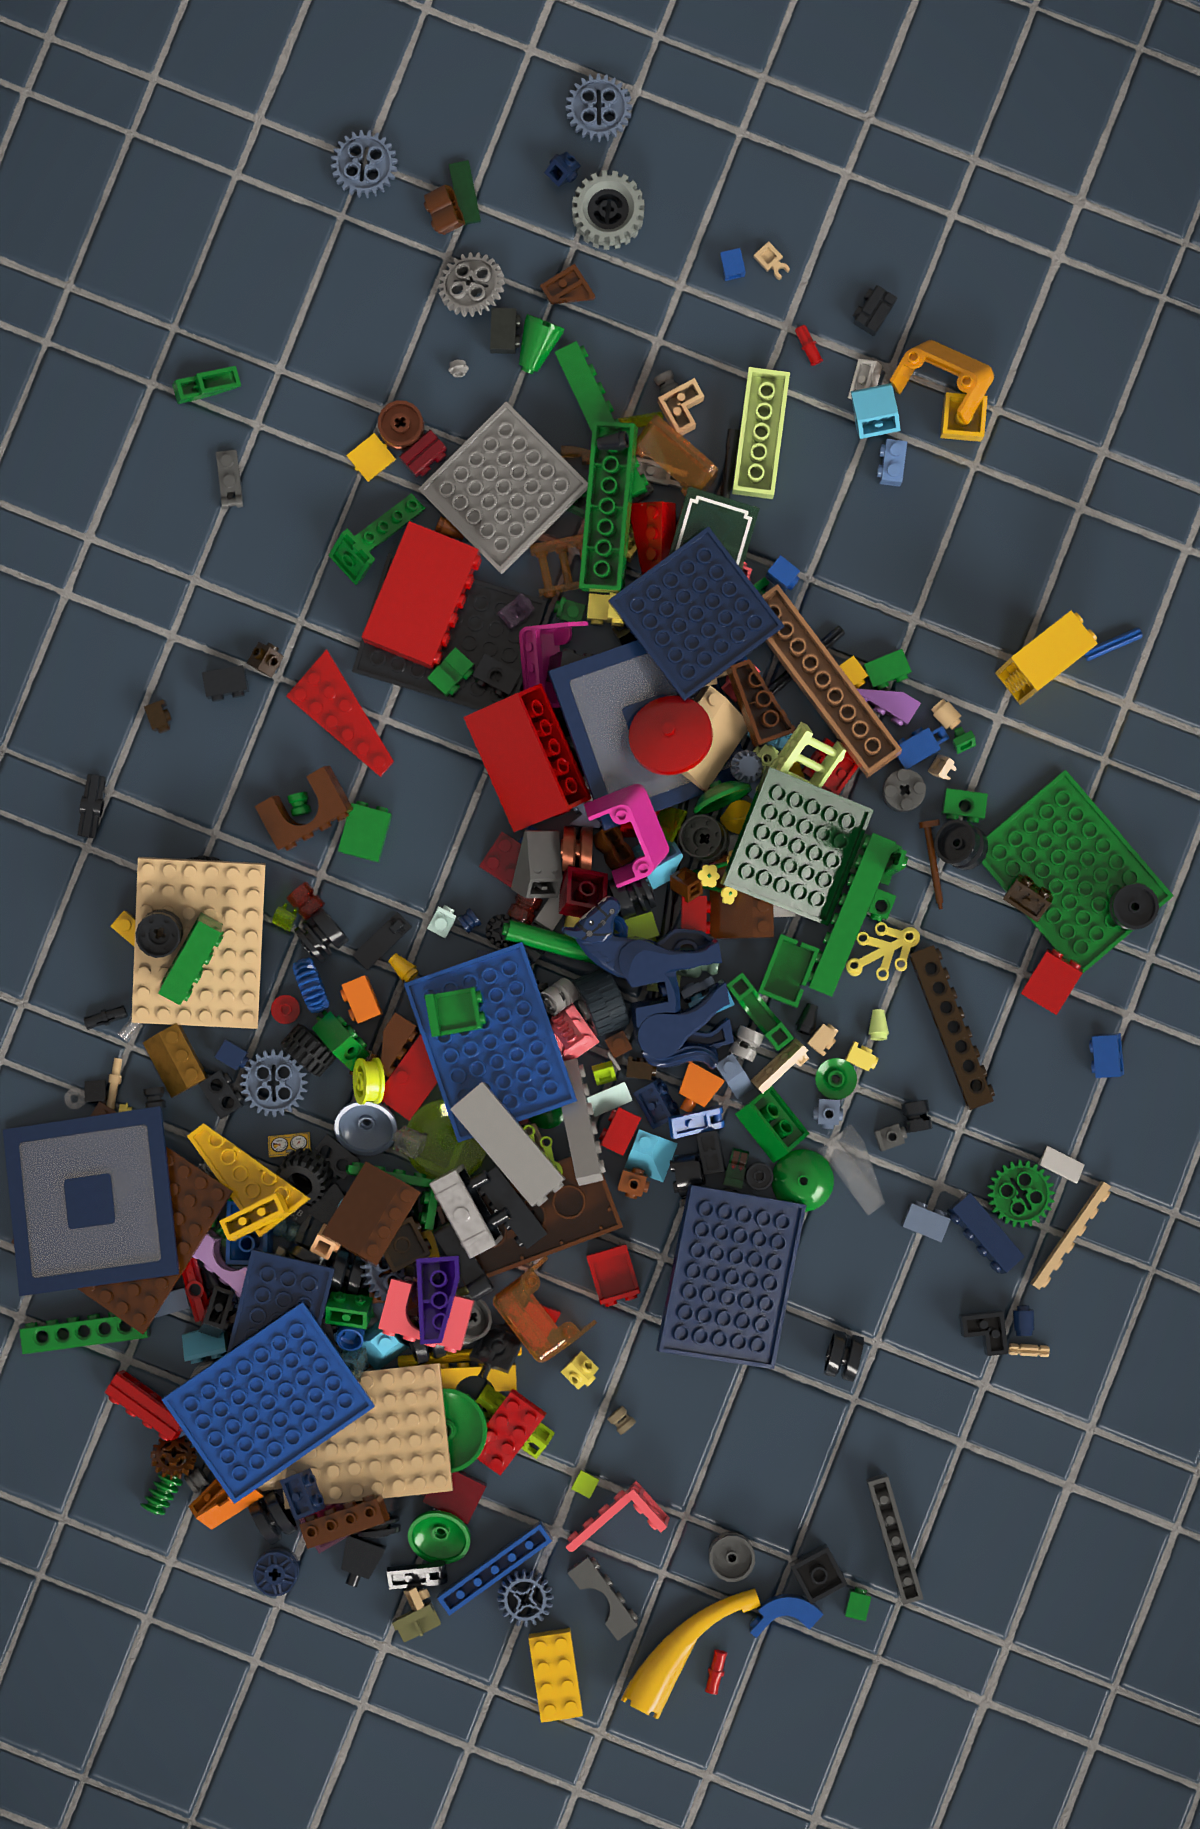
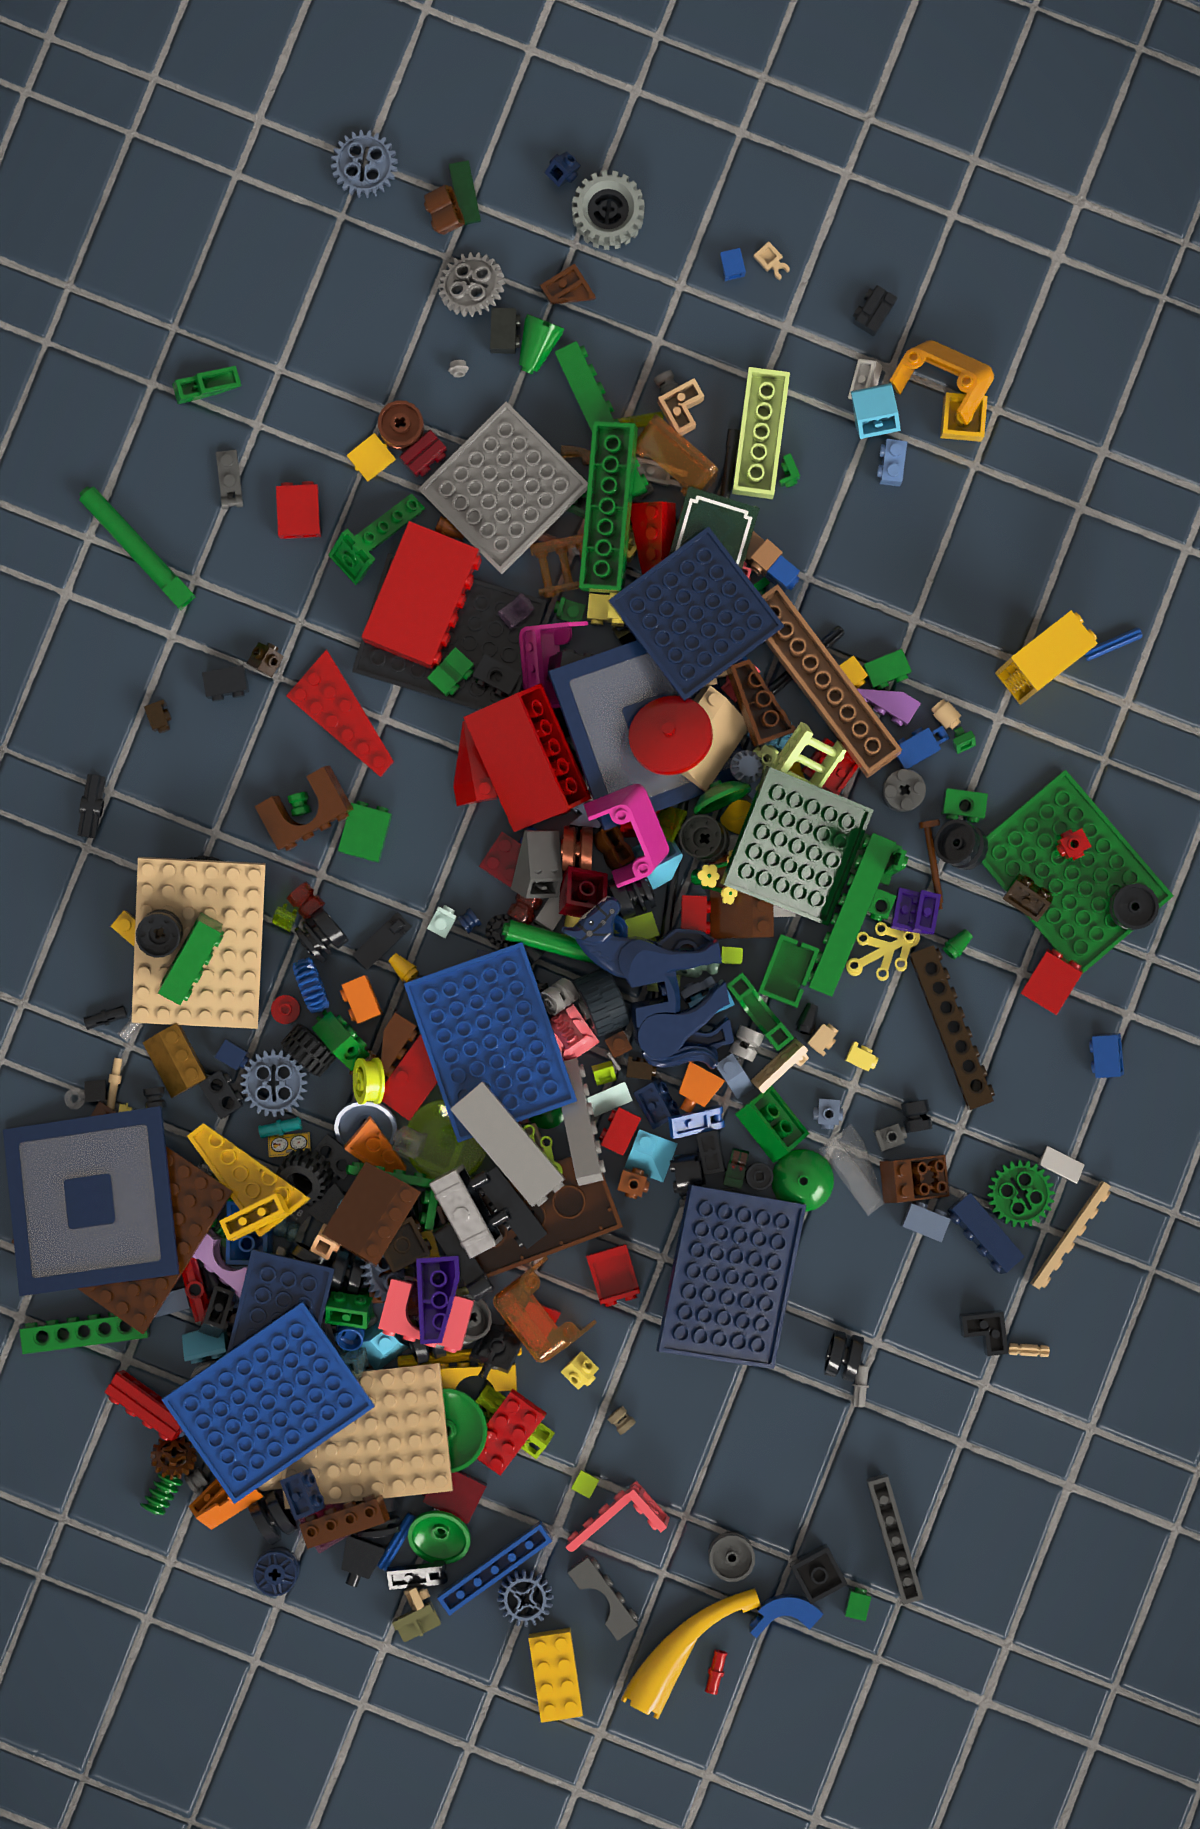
green panel [425,986,486,1037] -> none
sand blue gear [566,73,632,142] -> none
black cone [597,430,629,451] -> none
reddish brown brick [670,867,703,903] -> none
red axle [795,325,823,366] -> none
green dish [815,1058,857,1100] -> none
yellowish green cone [868,1009,889,1041] -> none
tan tile [928,754,956,780] -> none
dark blue brick [1013,1305,1035,1336] -> none
none -> green brick [79,486,196,611]
none -> teal pin [258,1116,302,1139]
none -> red panel [276,481,321,539]
none -> orange wing [344,1116,407,1172]
none -> blue axle [377,1513,416,1571]
none -> red wedge [453,721,498,806]
none -> lime slope [721,946,743,965]
none -> medium nougat brick [733,528,783,577]
none -> green bracket [779,453,800,488]
none -> light grey axle [852,1365,869,1408]
none -> reddish brown slope [879,1155,949,1203]
none -> dark purple slope [890,887,941,934]
none -> green cone [943,929,973,960]
none -> red brick [1056,828,1092,861]

